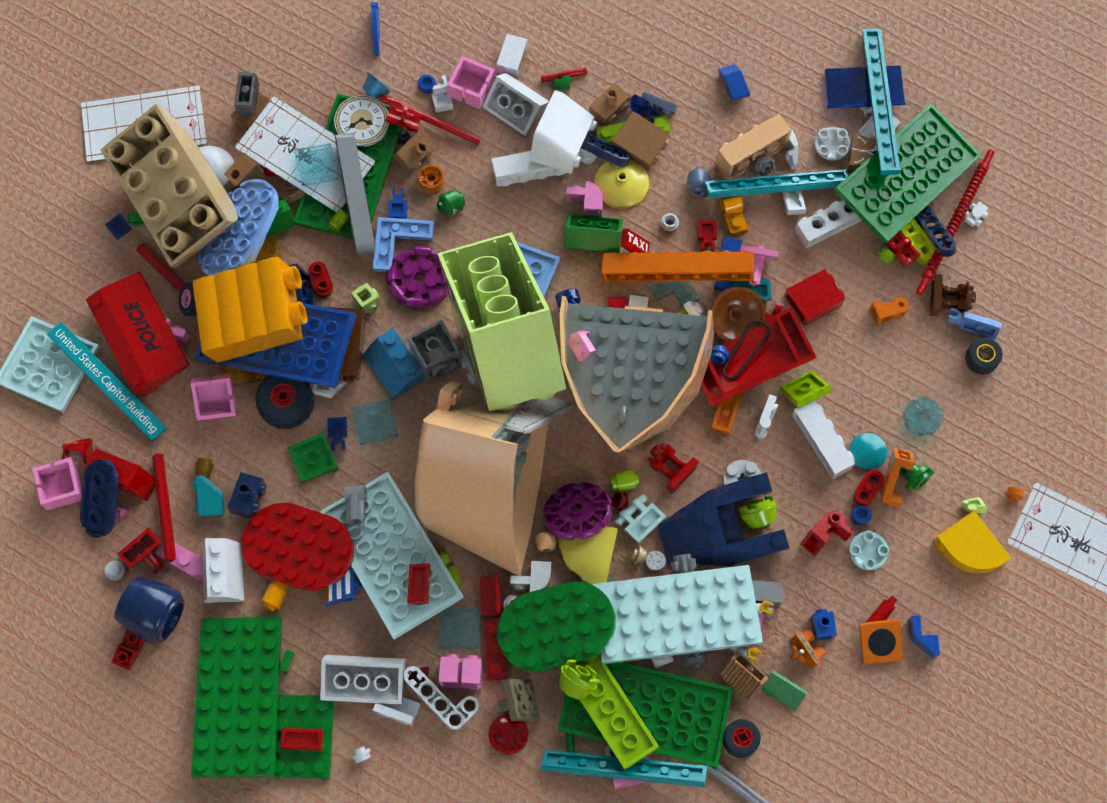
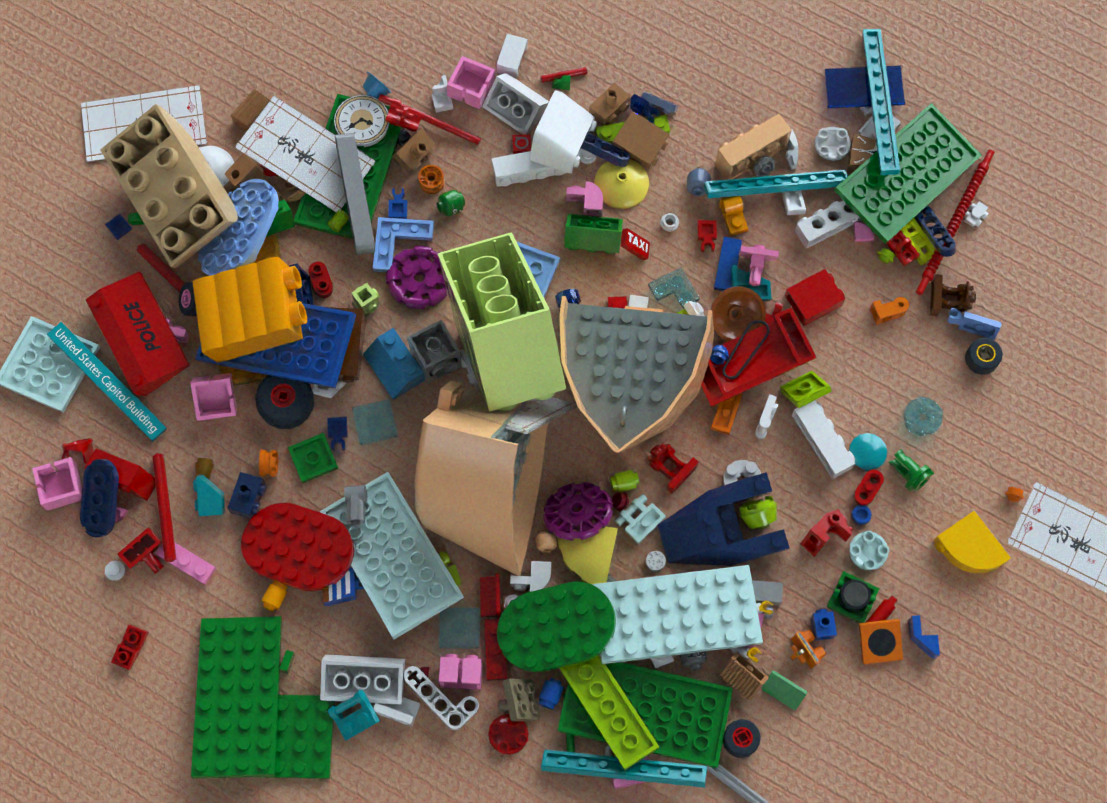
dark blue piece [114,577,185,644] -> none
white slope [201,538,244,603] -> none
flat silver brick [234,72,260,116] -> none
red tile [280,728,324,751] -> none
clear light blue plate [294,143,339,186] -> none
white plate [351,746,371,763] -> none
blue piece [370,2,380,56] -> none
red tile [407,563,431,604] -> none
blue tile [418,75,436,94] -> none
lime cone [558,659,599,700] -> none
bright pink plate [568,331,596,362] -> none
orange brick [602,250,755,282] -> none
tan plate [630,546,647,565] -> none
light grey gear [671,554,697,574] -> none
blue slope [718,64,750,101] -> none
orange panel [880,448,915,507] -> none
yellowish green tile [961,497,987,514] -> none
none -> orange wheel [259,450,279,477]
none -> teal plate [328,690,380,741]
none -> red tile [512,134,531,154]
none -> blue brick [538,678,564,710]
none -> piece [826,571,880,623]
none -> bright pink tile [853,222,874,242]

